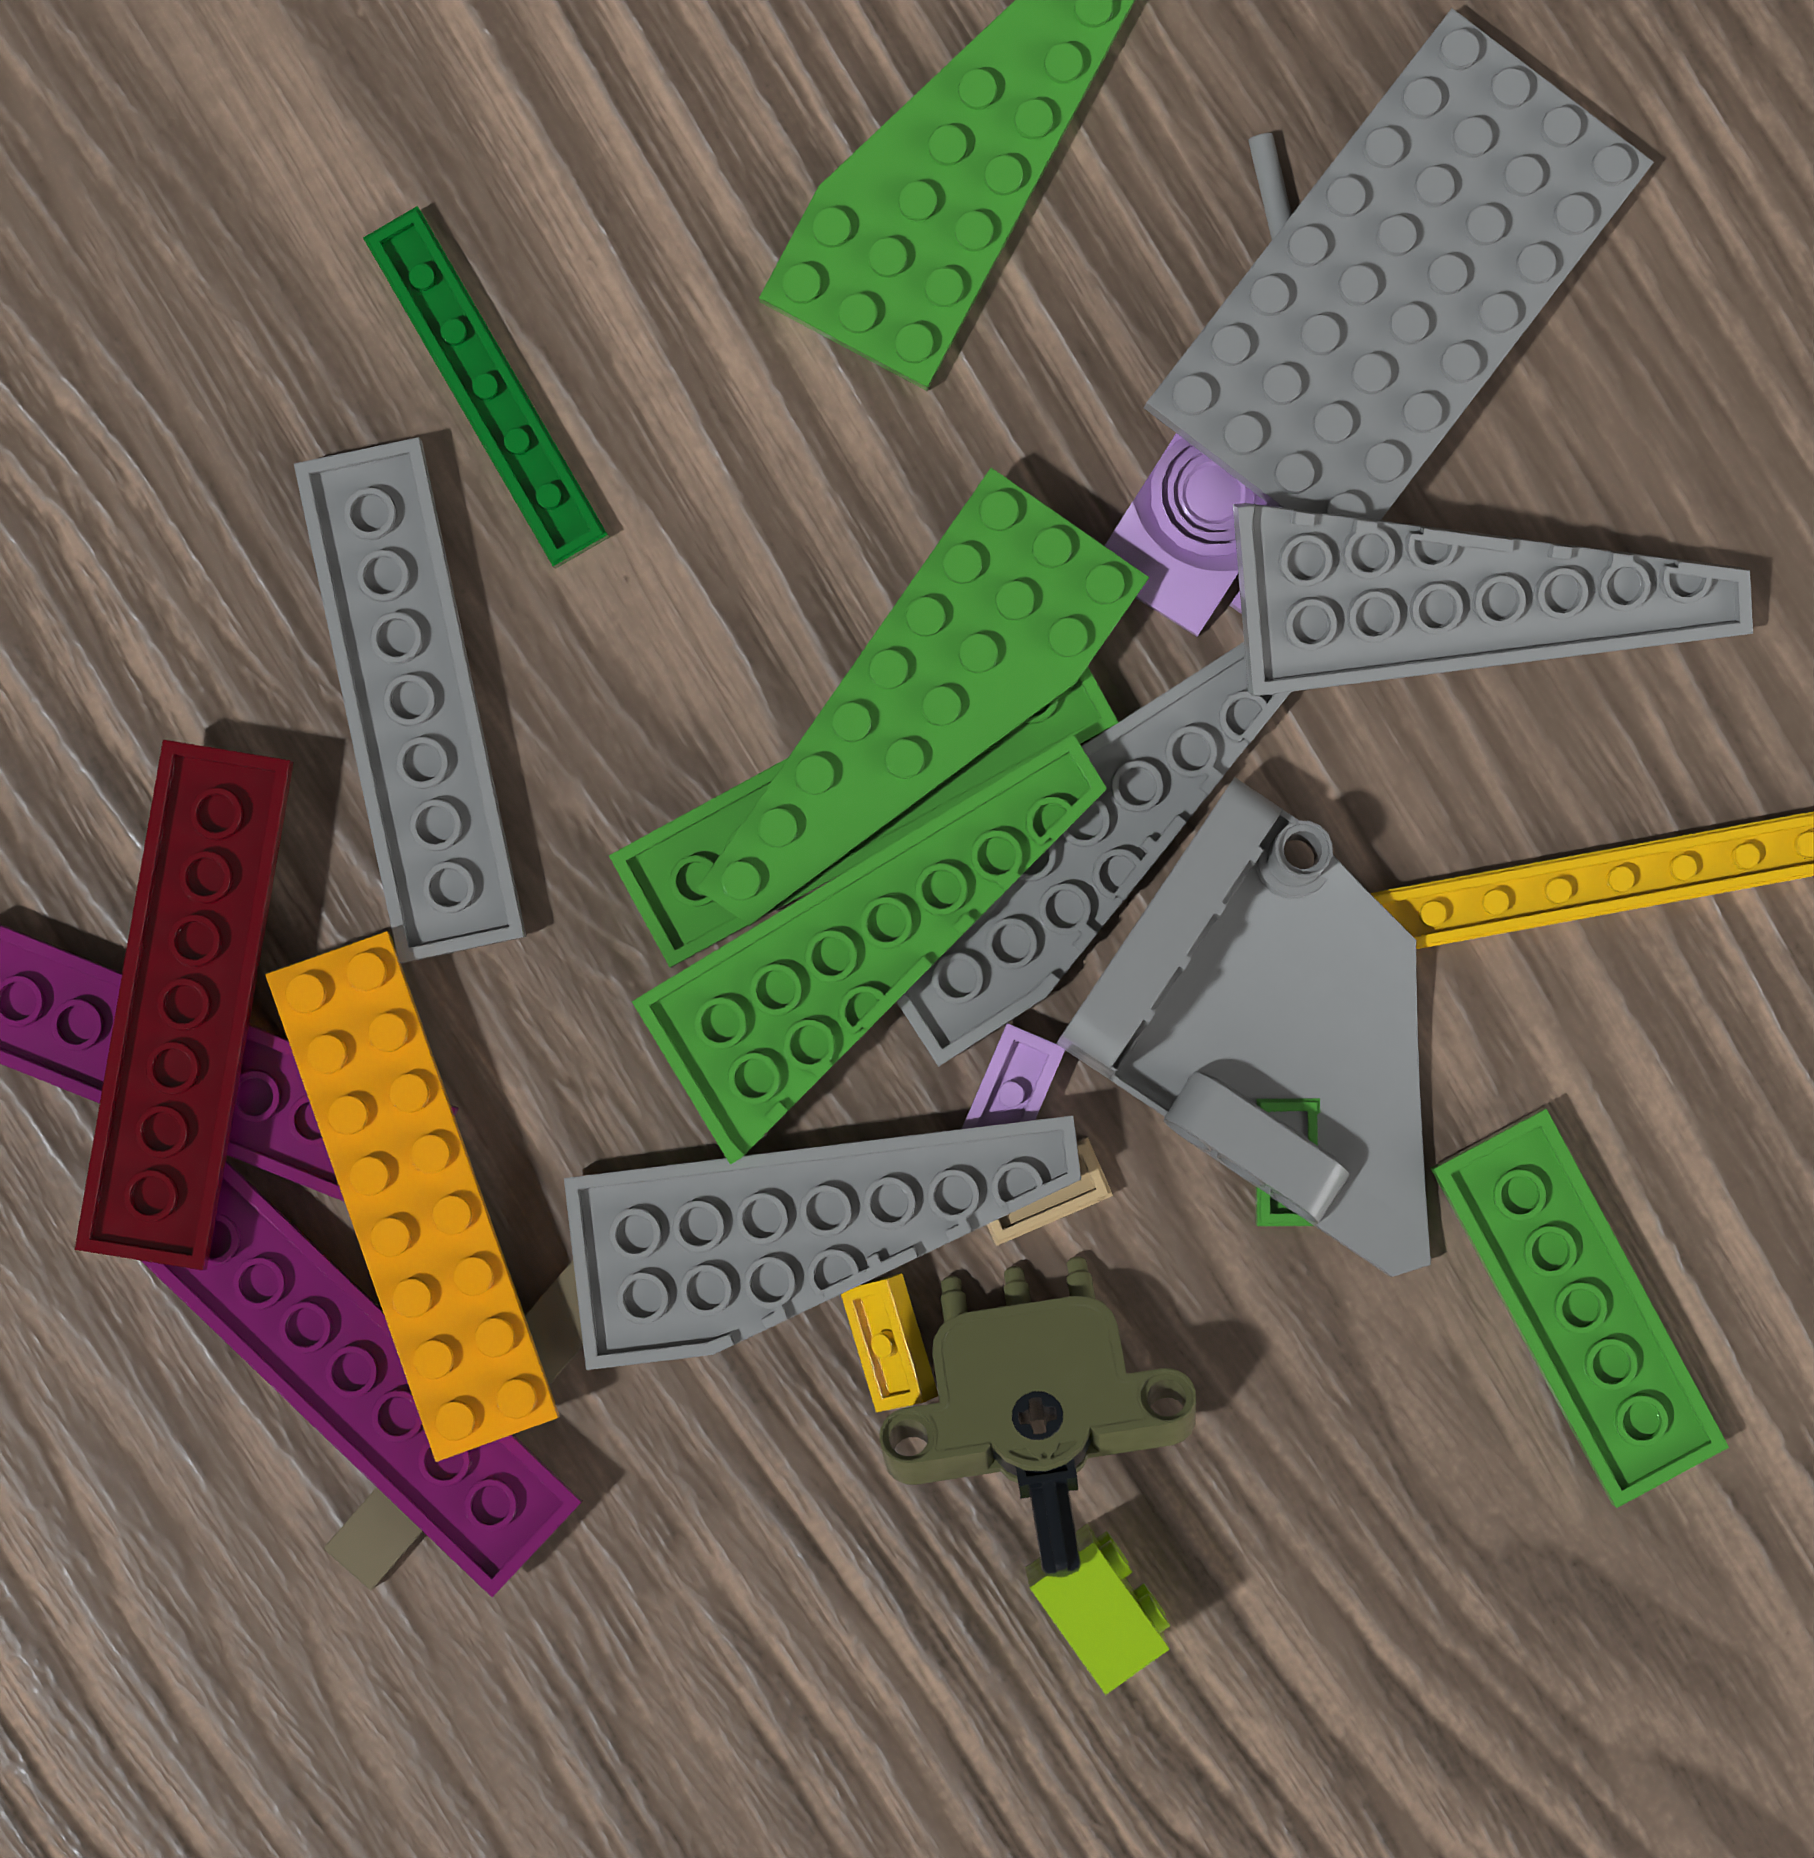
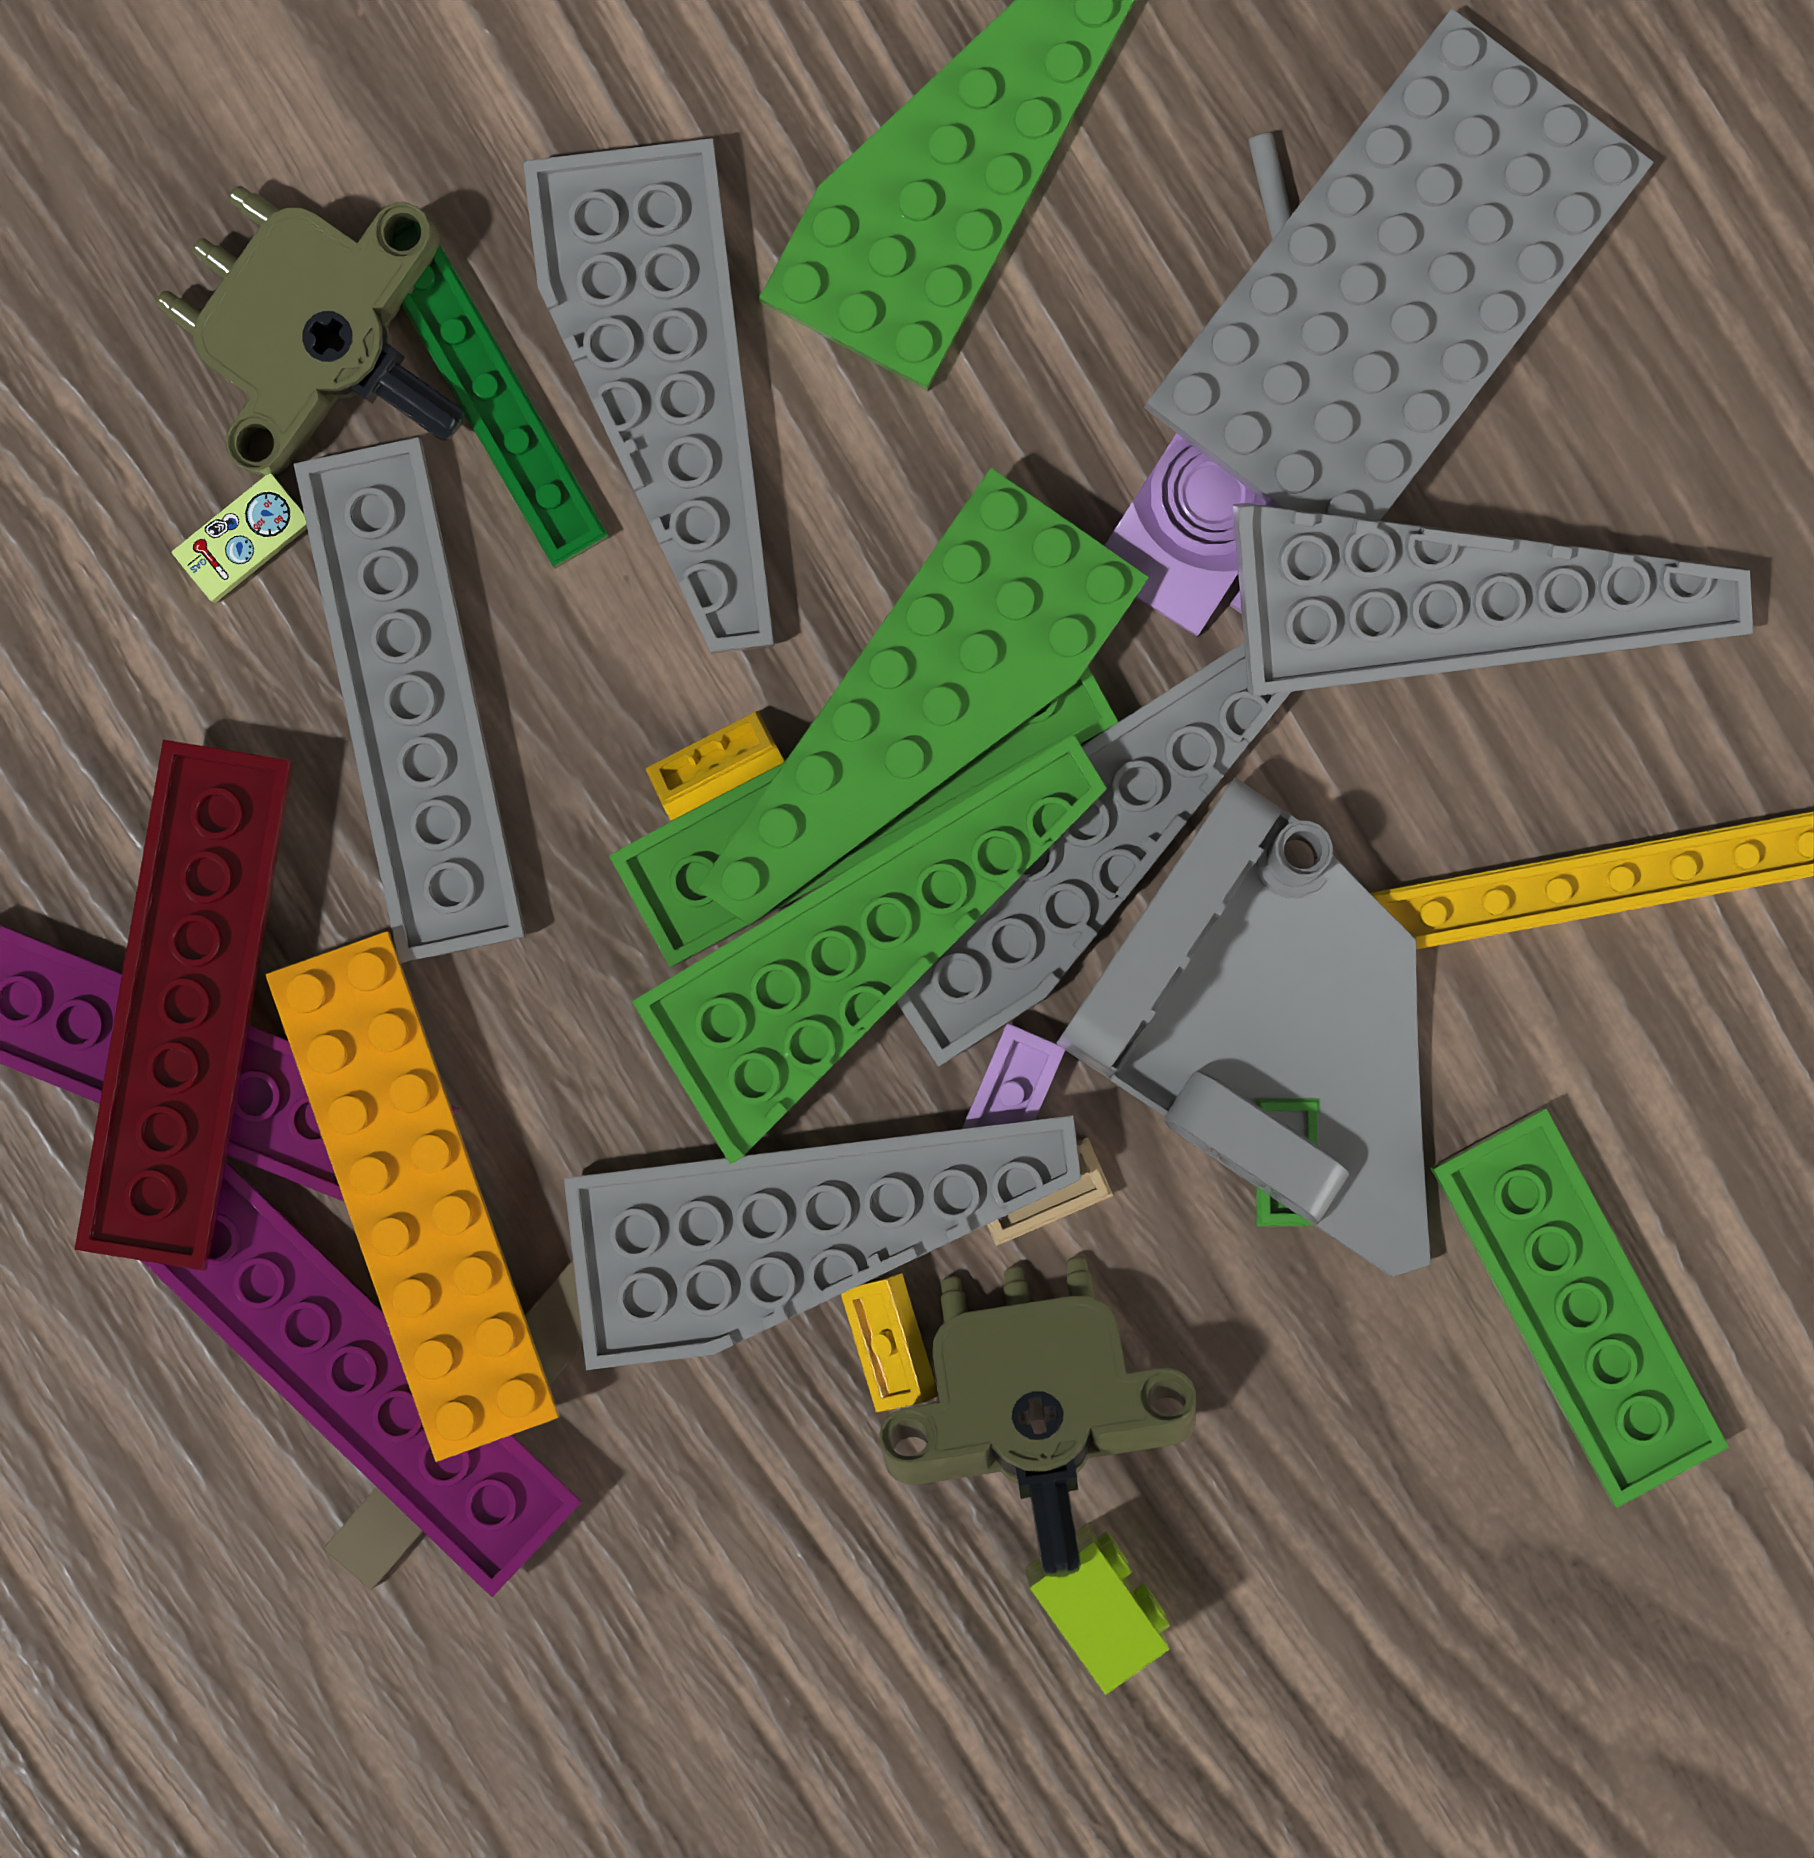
none -> olive piece [156,186,465,478]
none -> yellowish green tile [171,474,307,603]
none -> light grey wing [523,138,774,654]
none -> yellow plate [645,711,784,821]

